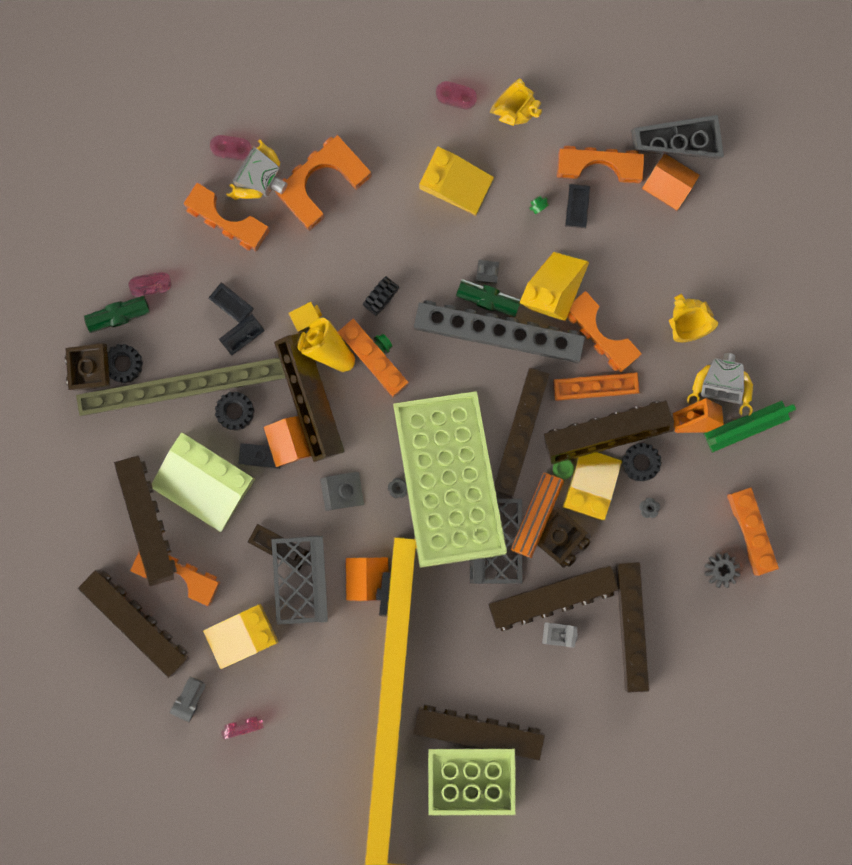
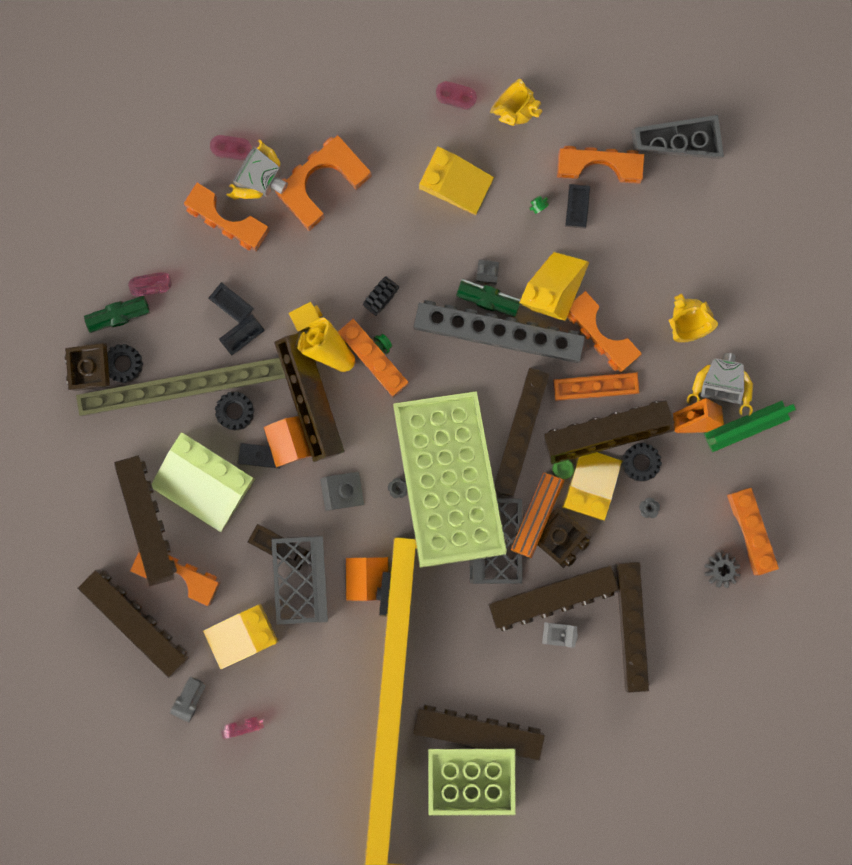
orange slope [642,154,700,211] -> none

